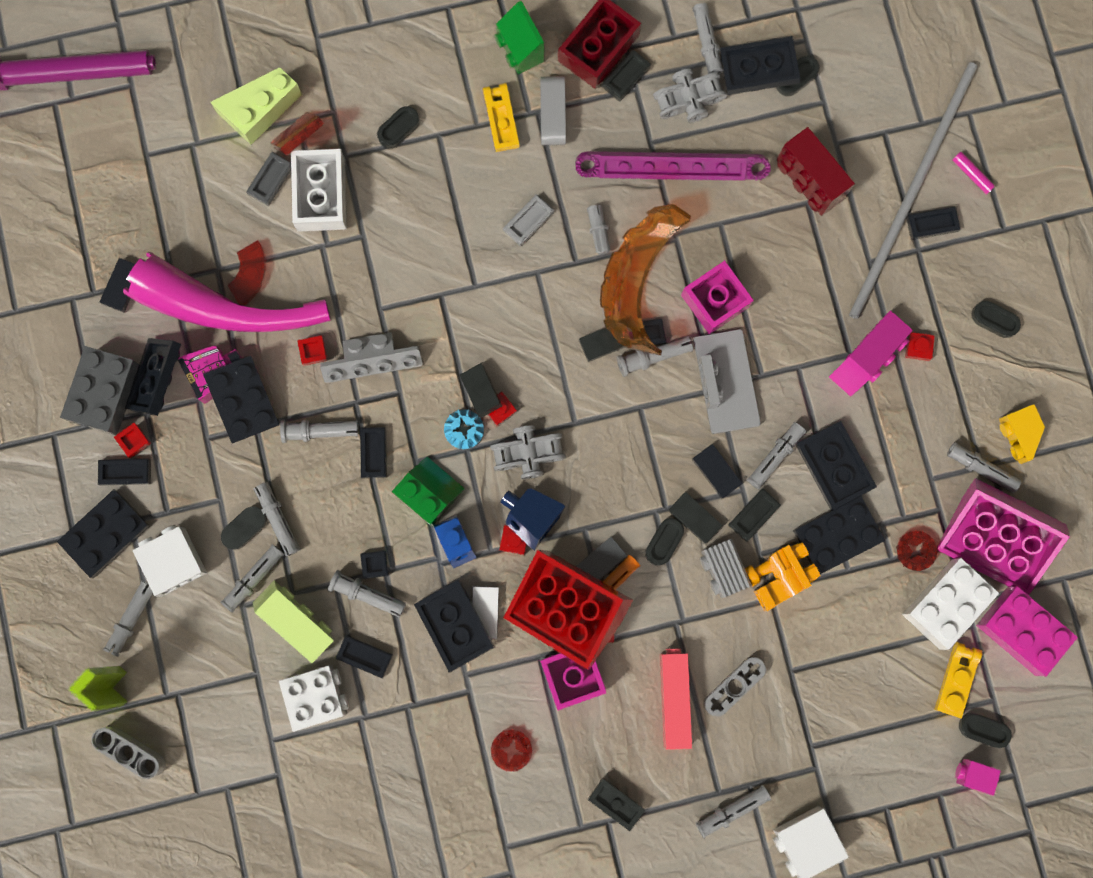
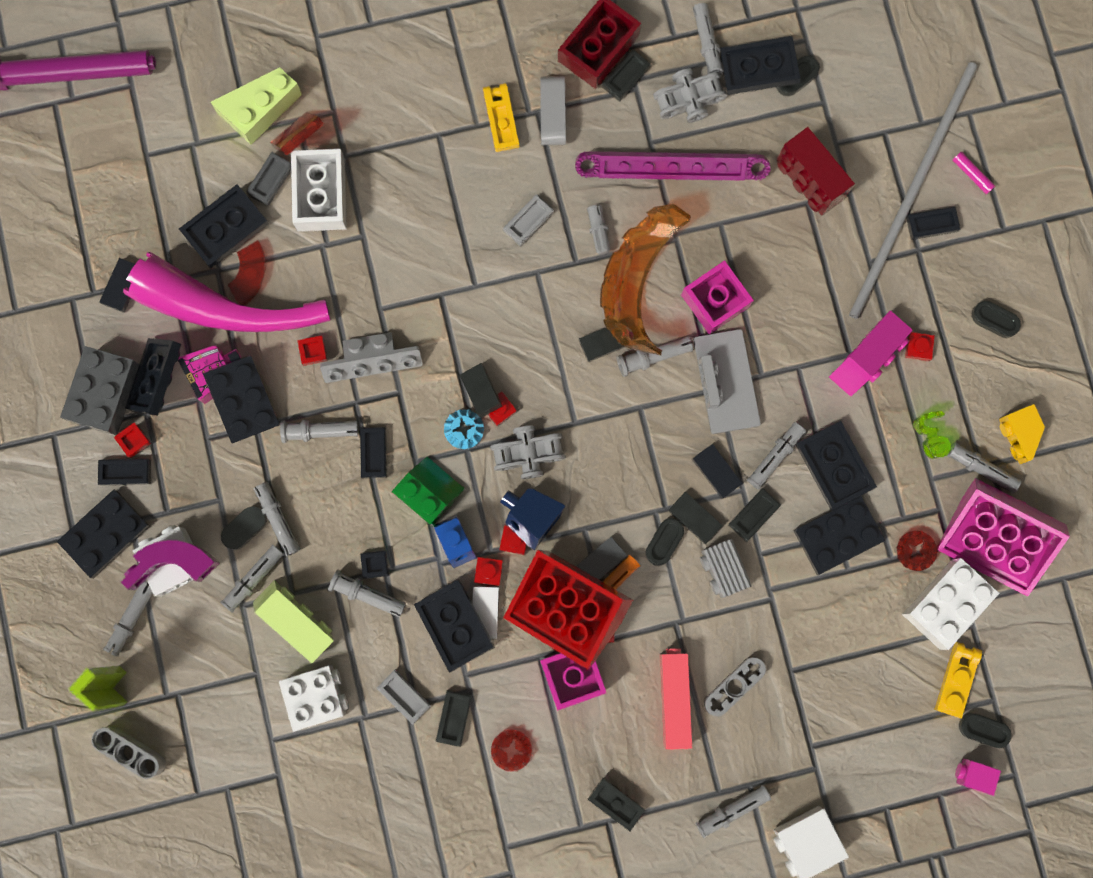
black tile [335,635,393,679] -> none
pearl dark grey tile [377,106,420,149] -> none
green slope [494,0,544,75] -> none
black tile [637,318,666,348] -> none
light orange hips [744,543,821,611] -> none
dark pink brick [976,586,1078,677] -> none
none -> magenta arch [121,540,220,590]
none -> black plate [179,184,269,269]
none -> light grey tile [377,669,431,724]
none -> pearl dark grey tile [435,690,472,747]
none -> red plate [474,557,503,586]
none -> clear neon green leg [913,410,951,459]

